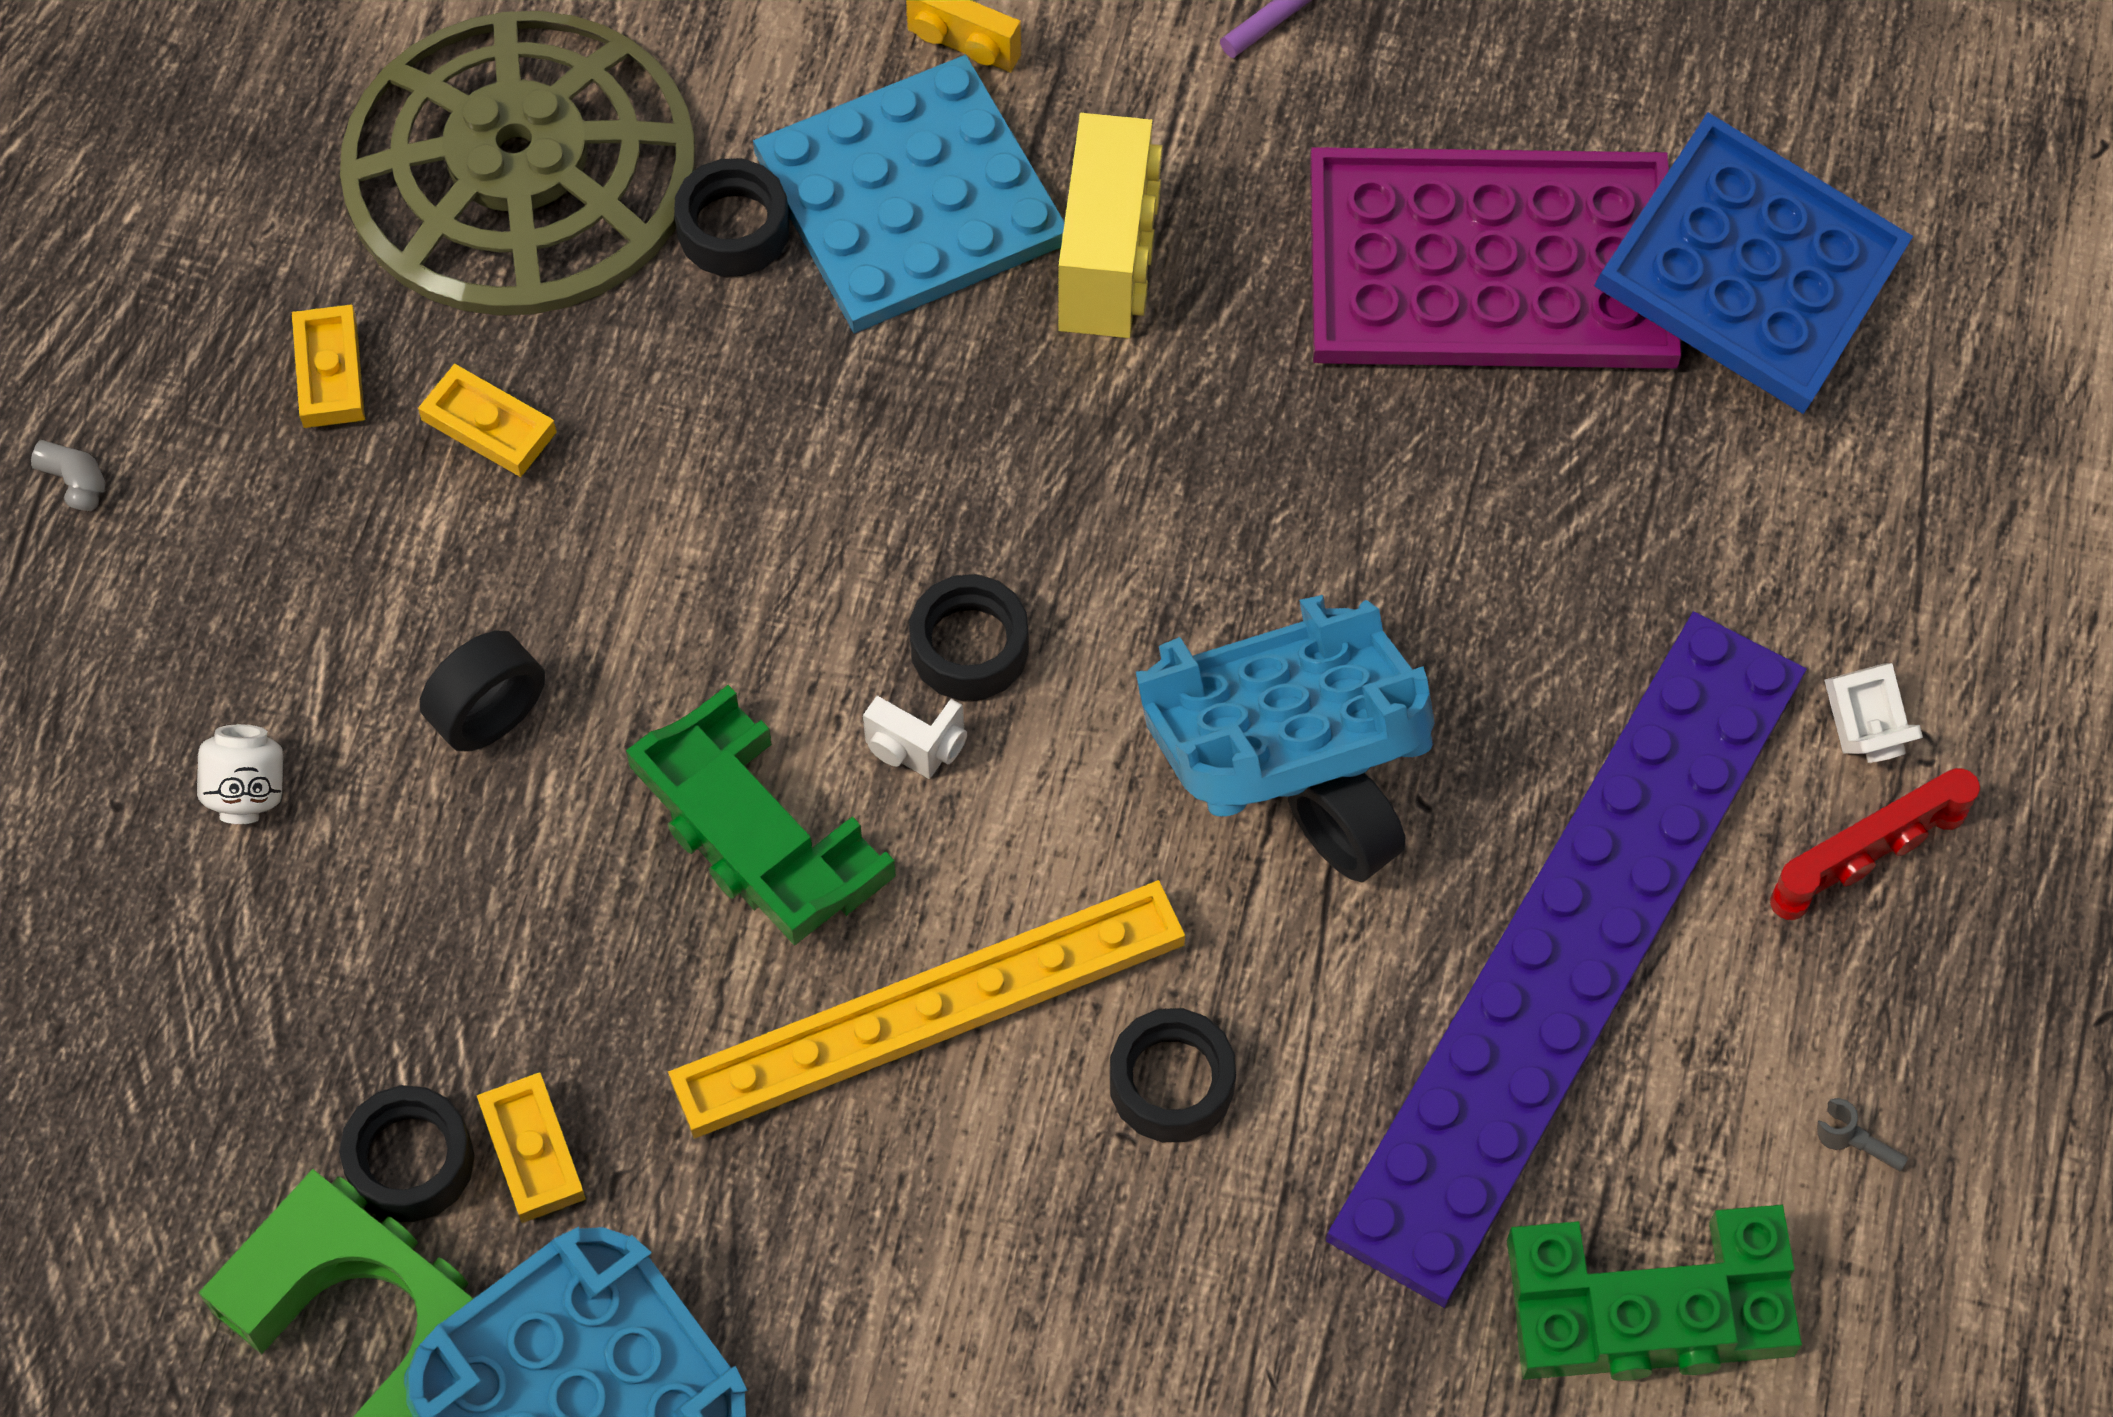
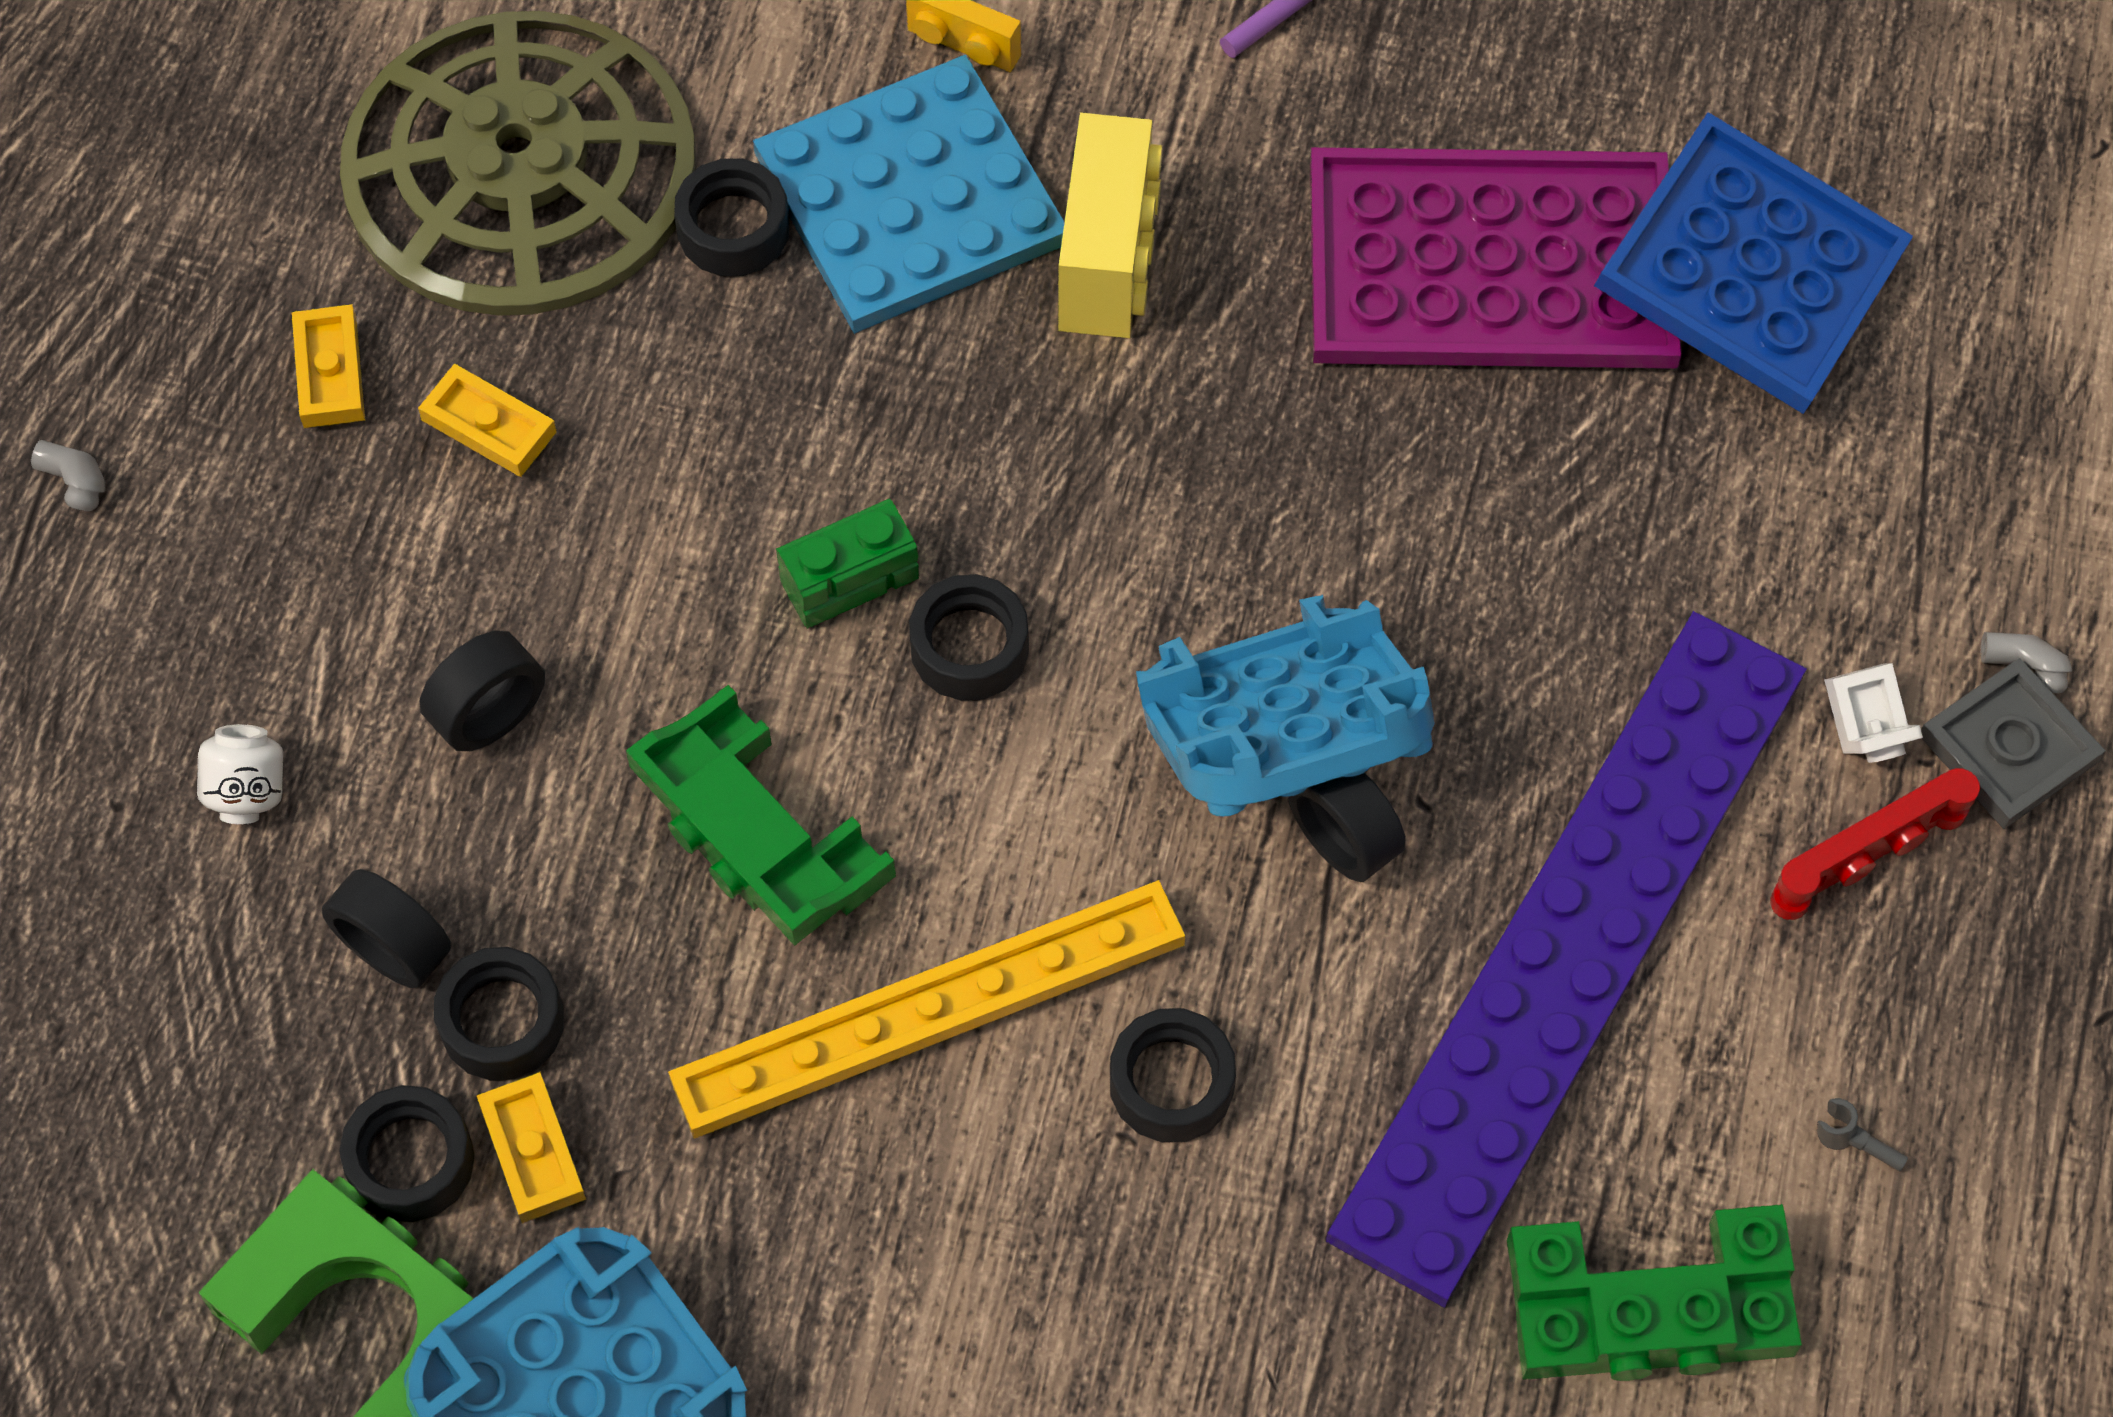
white bracket [863,696,967,780] -> none
none -> black tyre [322,869,451,988]
none -> black tyre [434,947,564,1081]
none -> green brick [776,498,919,629]
none -> dark grey plate [1921,658,2106,829]
none -> light grey arm [1980,632,2072,693]

